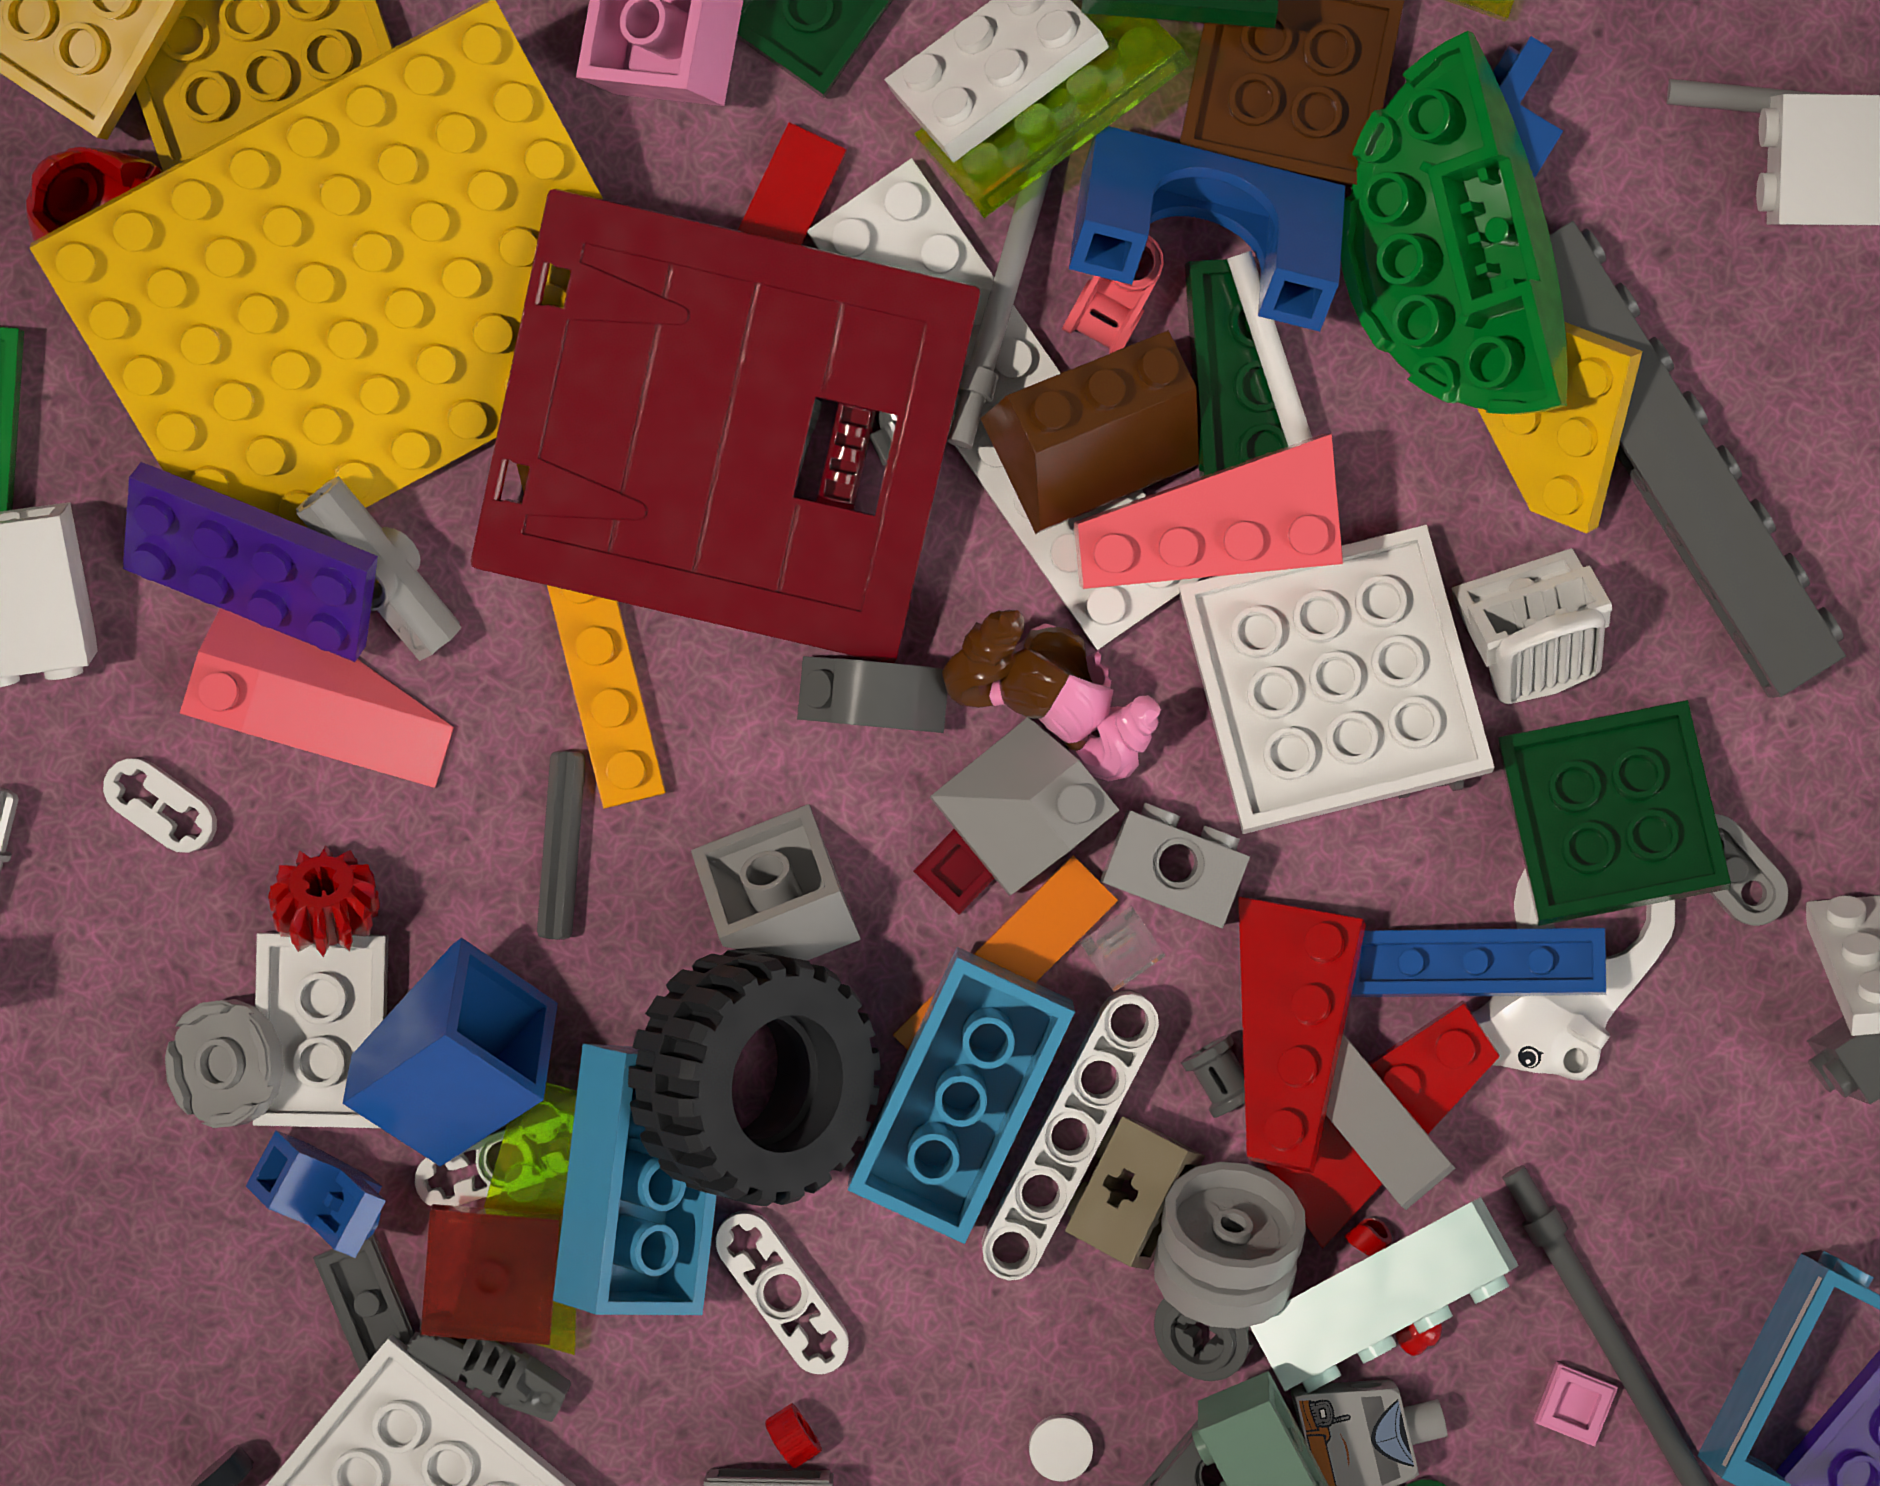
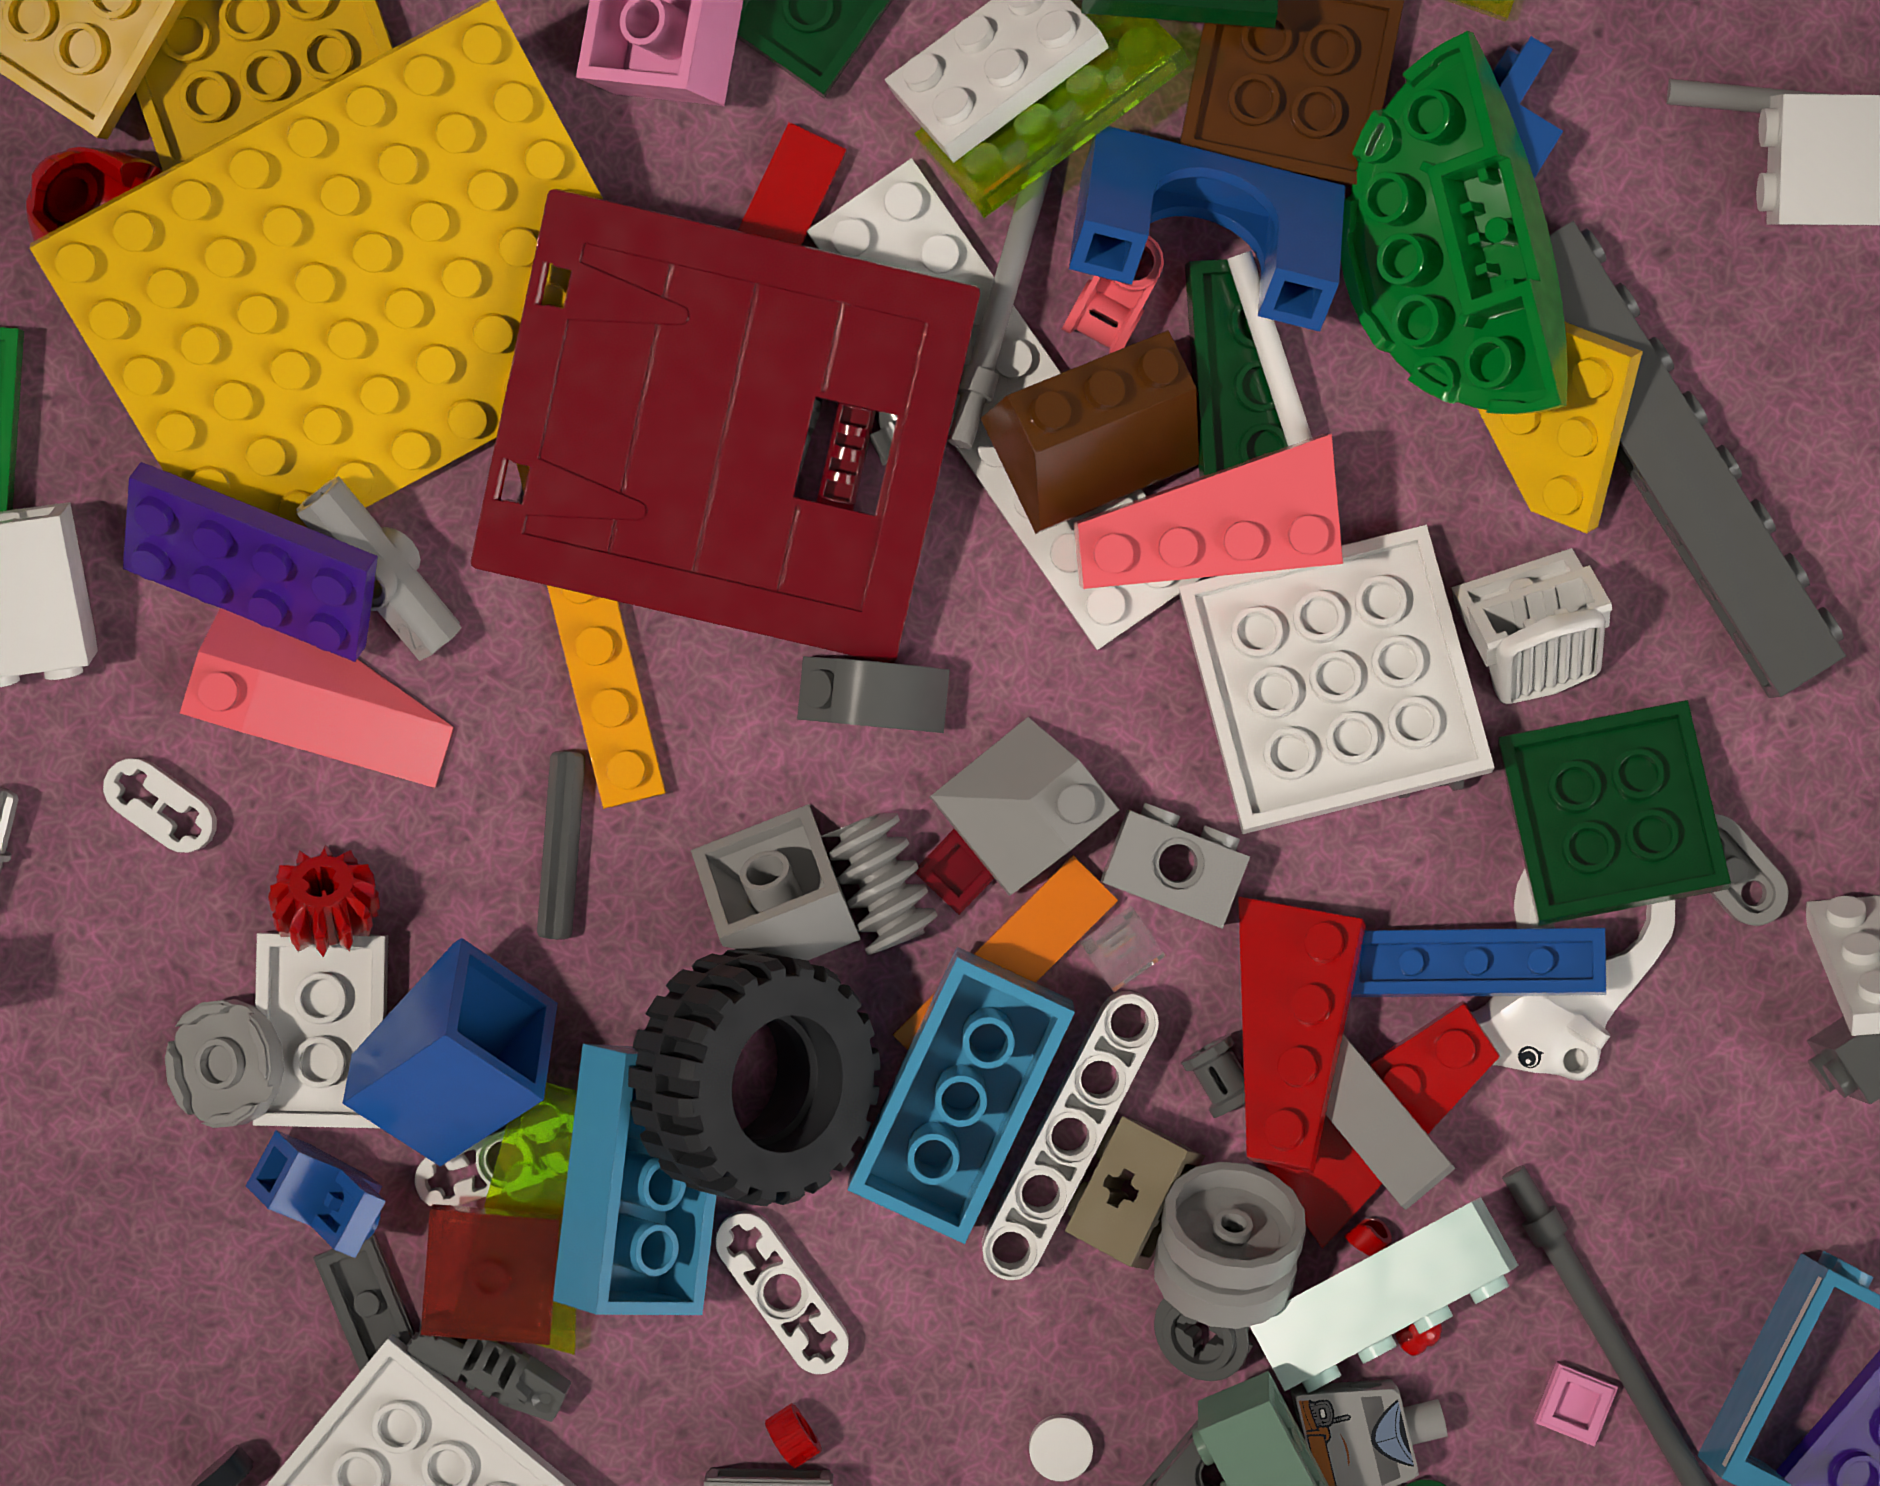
hair [942,609,1161,781] -> none
none -> light grey piece [821,813,937,956]

